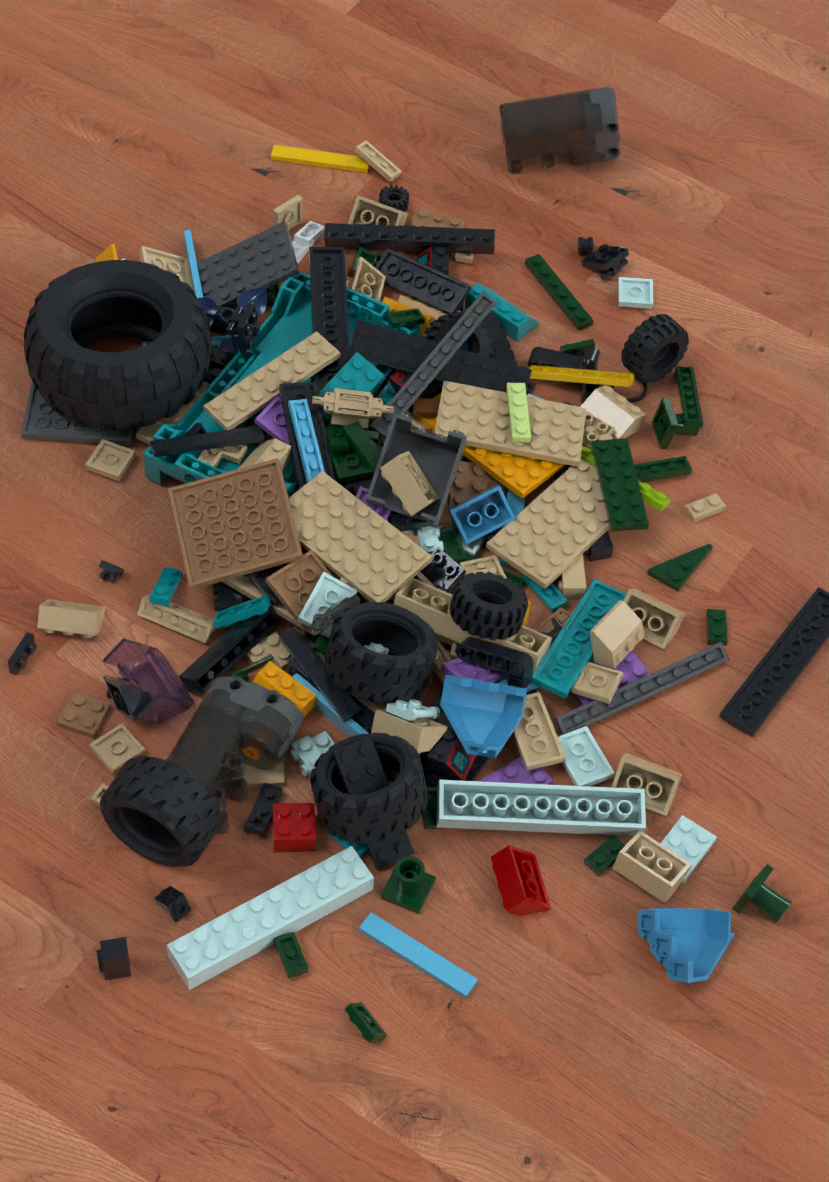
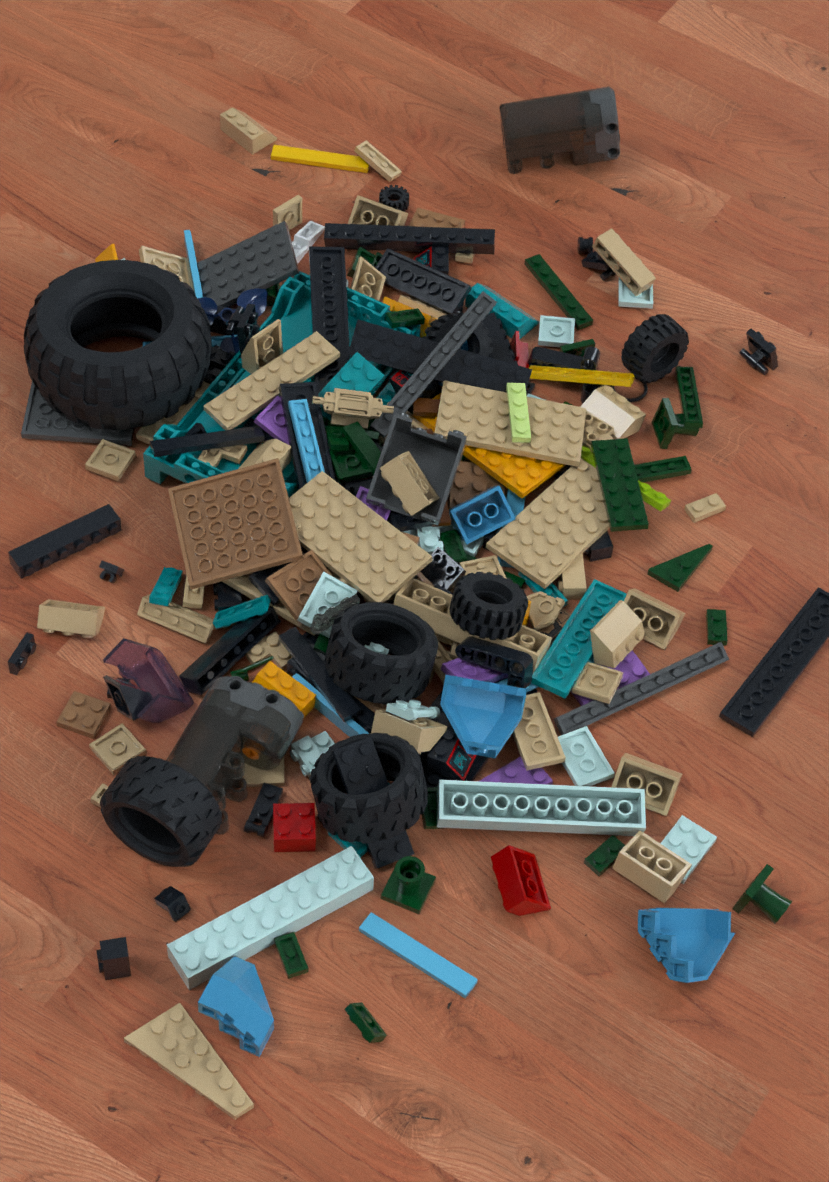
none -> black brick [8,504,122,579]
none -> tan wing [124,1003,254,1120]
none -> tan plate [182,573,204,609]
none -> dark azure panel [198,956,274,1057]
none -> tan slope [220,107,277,155]
none -> tan slope [241,319,283,374]
none -> panel [509,331,529,369]
none -> tan plate [527,591,565,631]
none -> light aqua plate [538,315,575,347]
none -> tan brick [592,228,656,296]
none -> black plate [739,328,778,375]

